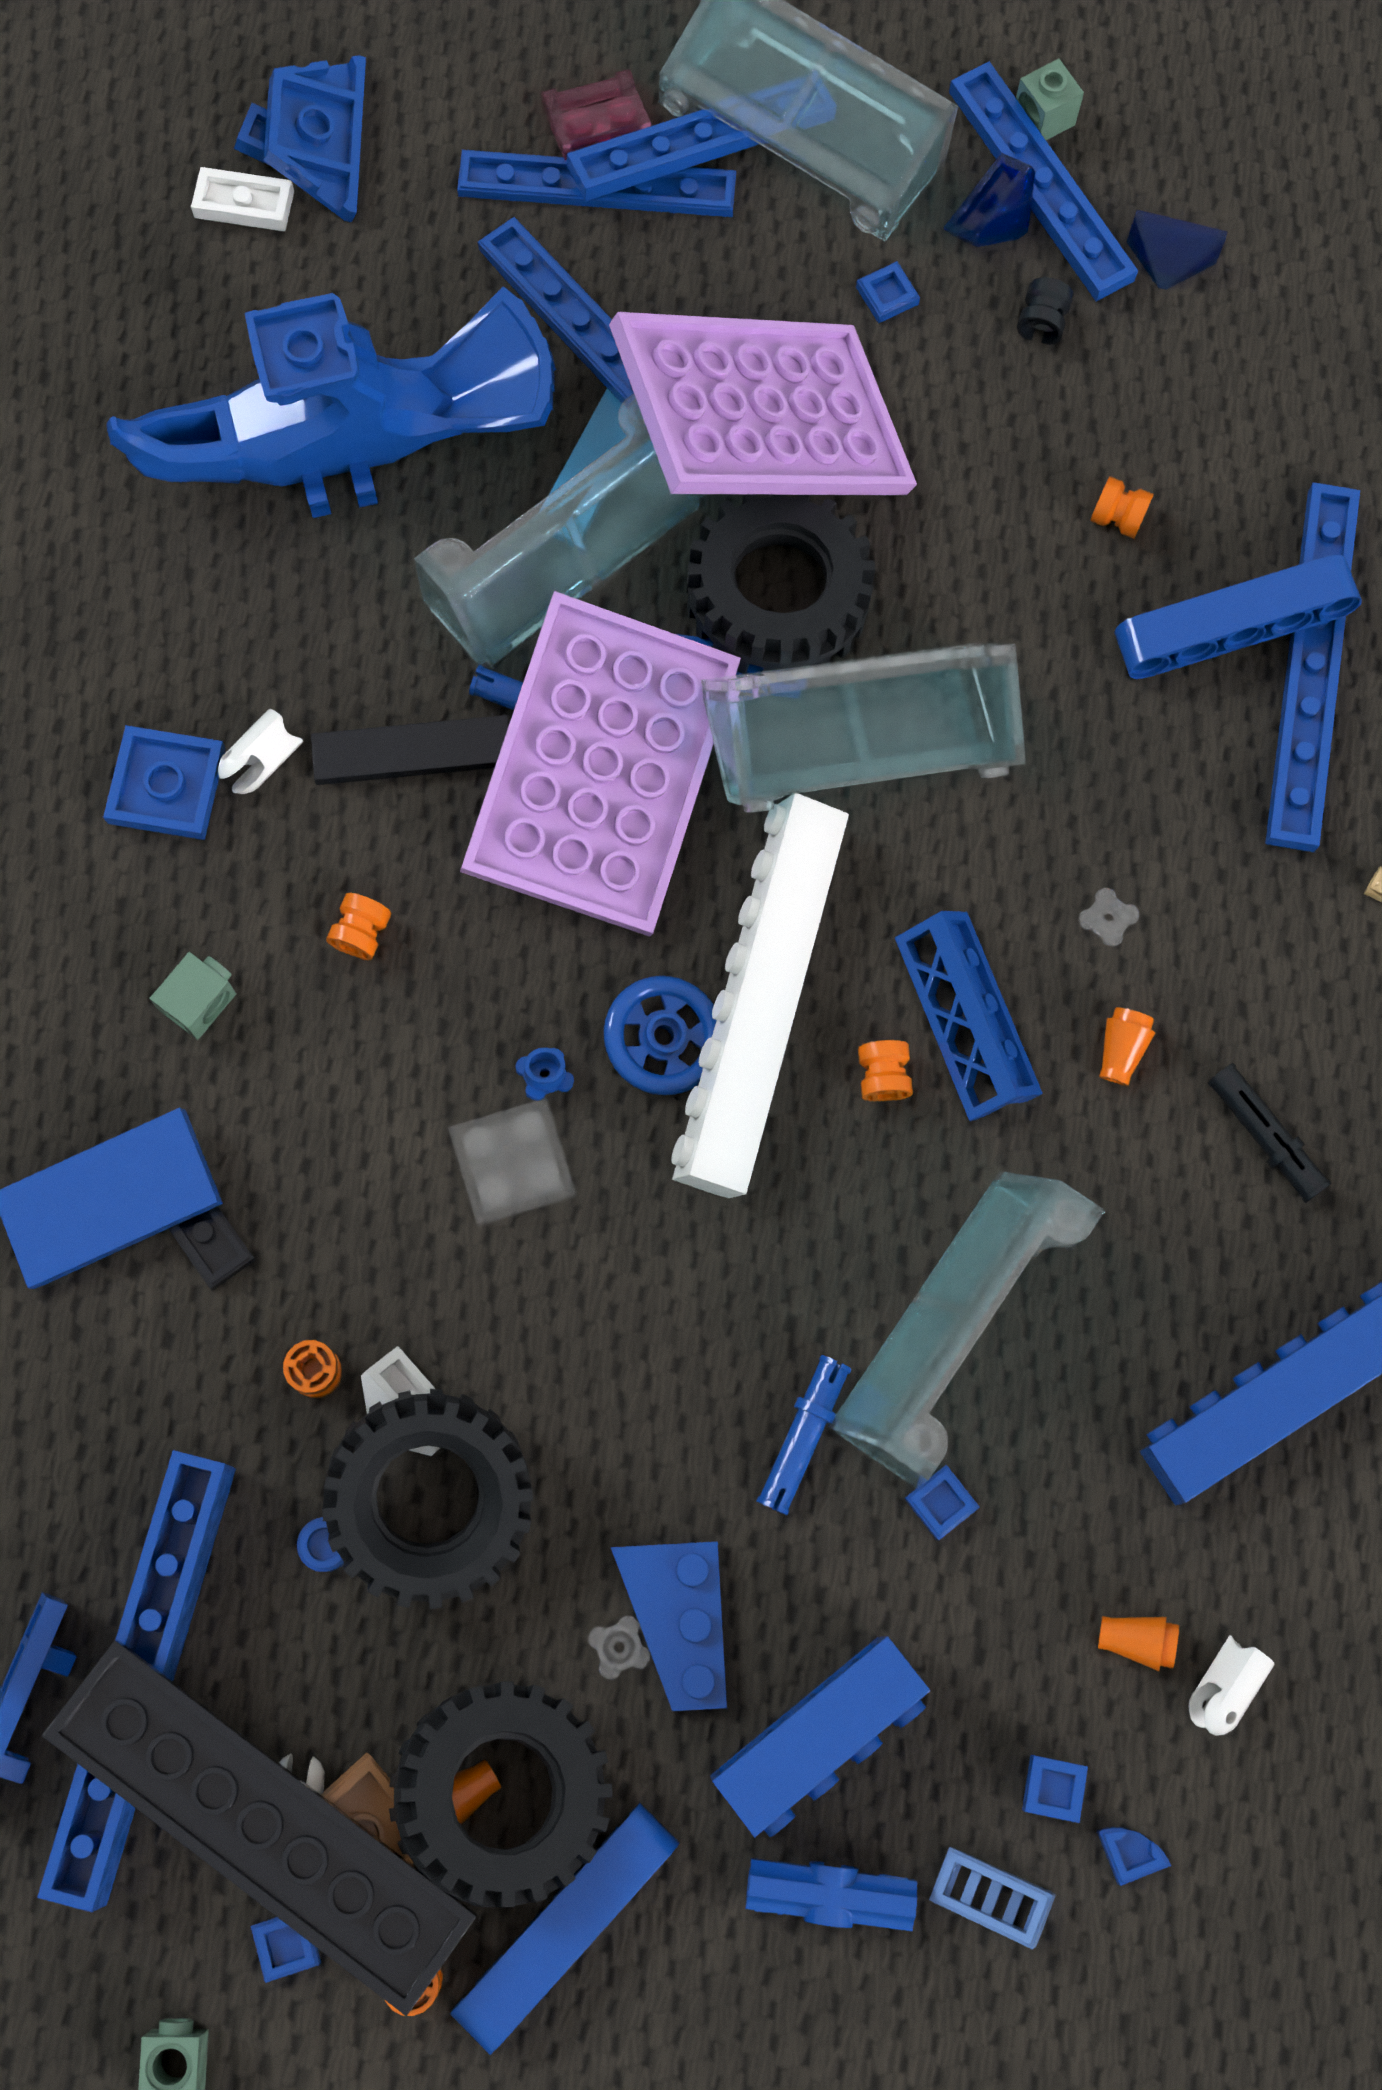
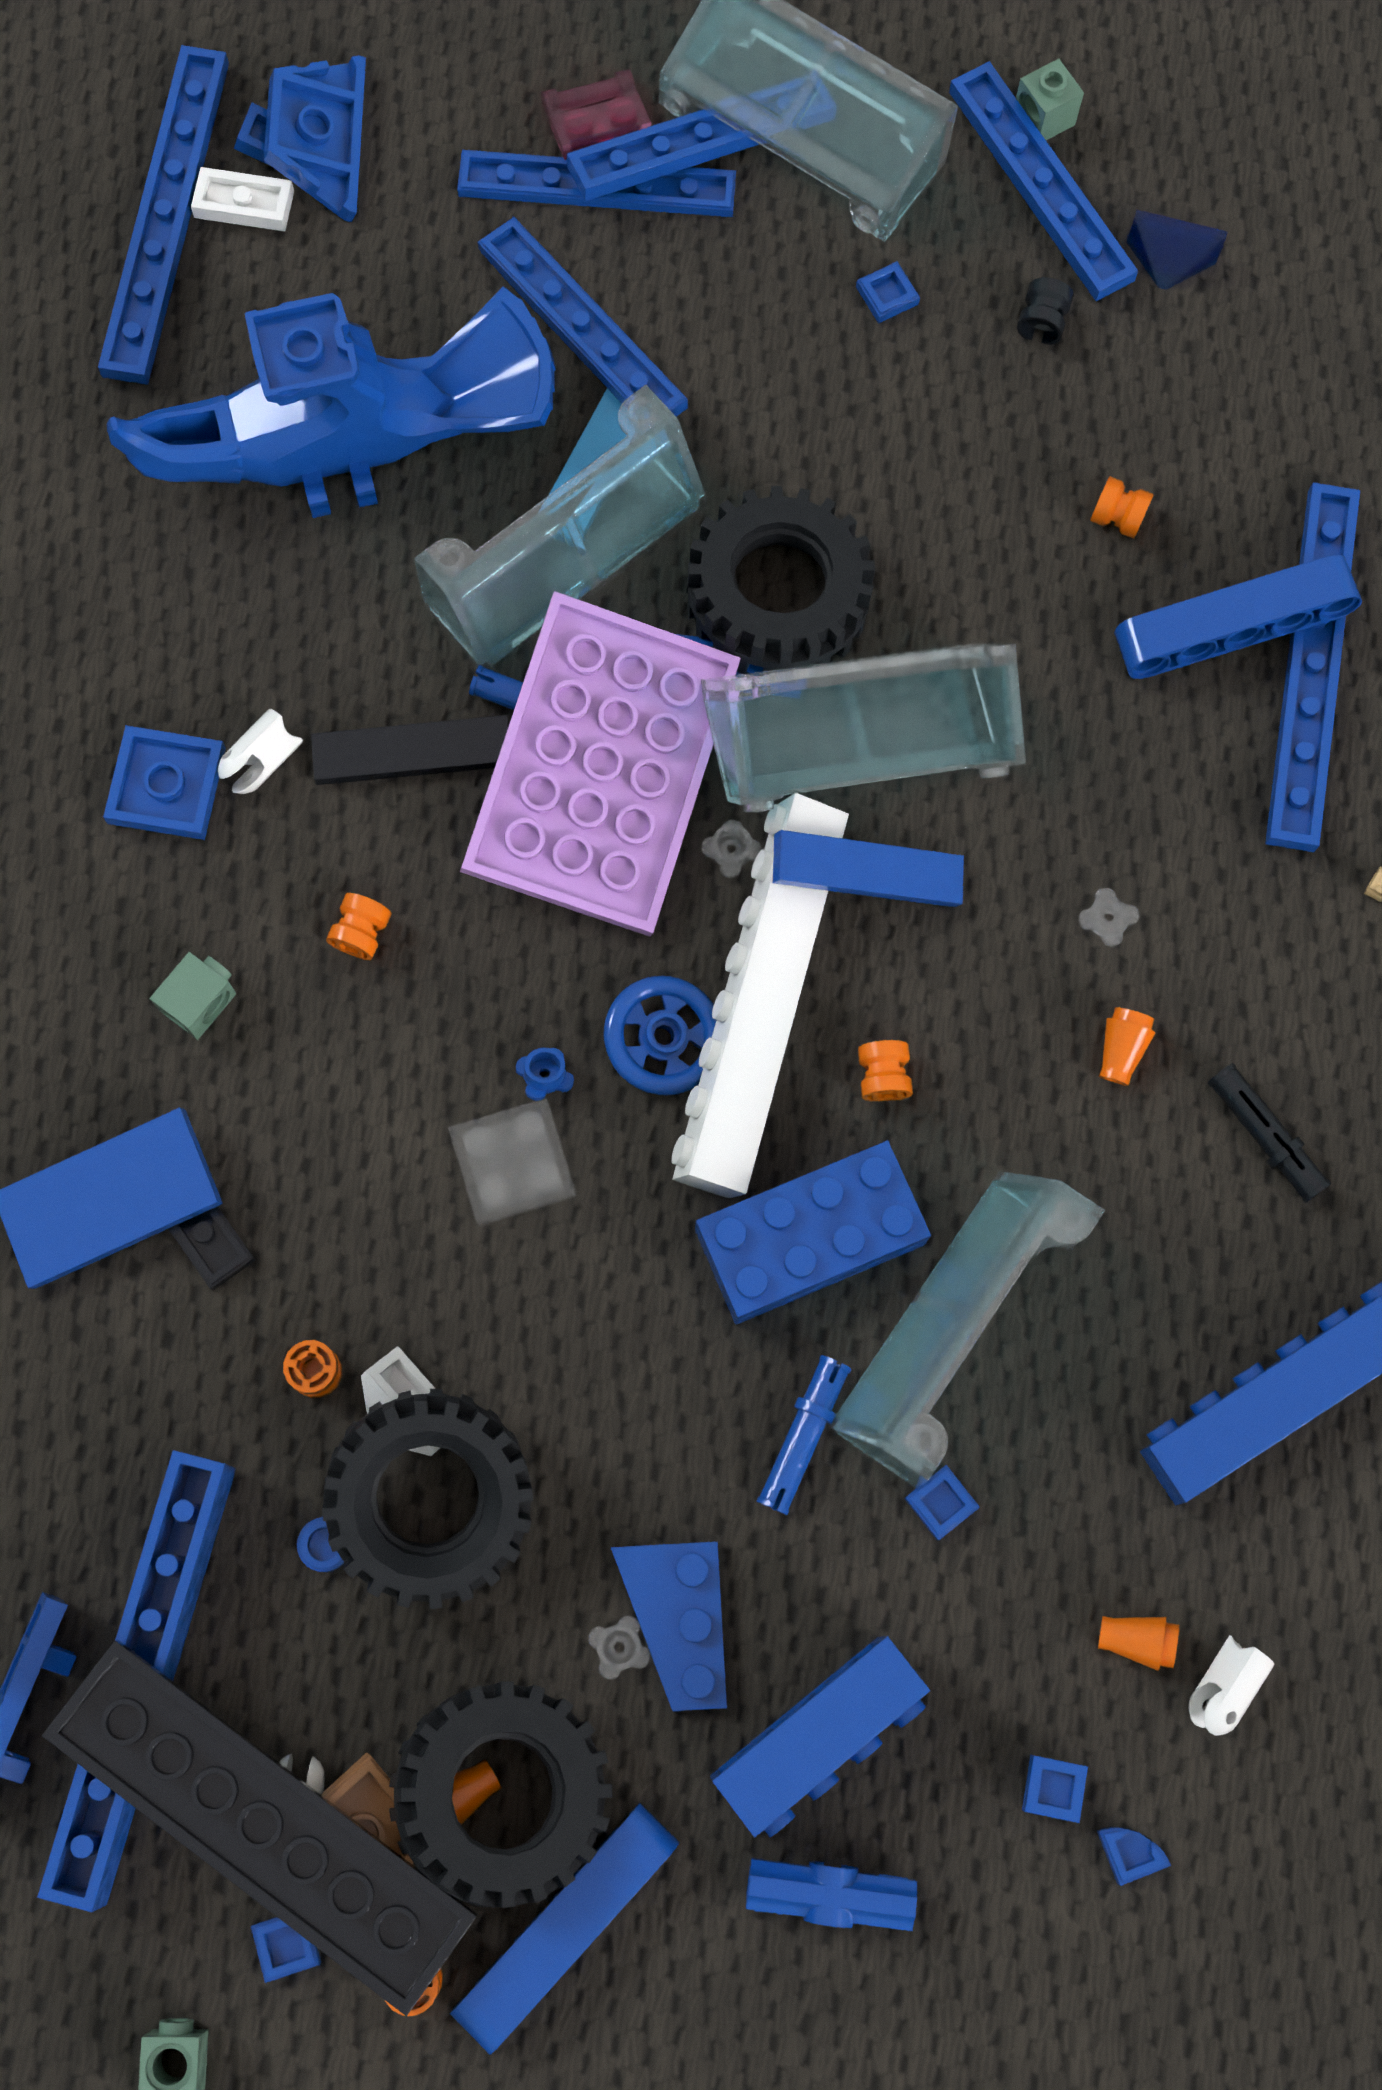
lavender plate [609,312,917,495] -> none
blue fence [895,911,1043,1121] -> none
medium blue slope [929,1847,1056,1949] -> none
clear blue slope [944,153,1036,247] -> none
none -> blue plate [98,45,229,385]
none -> blue brick [695,1140,931,1325]
none -> clear plate [702,820,761,878]
none -> blue tile [772,830,964,907]

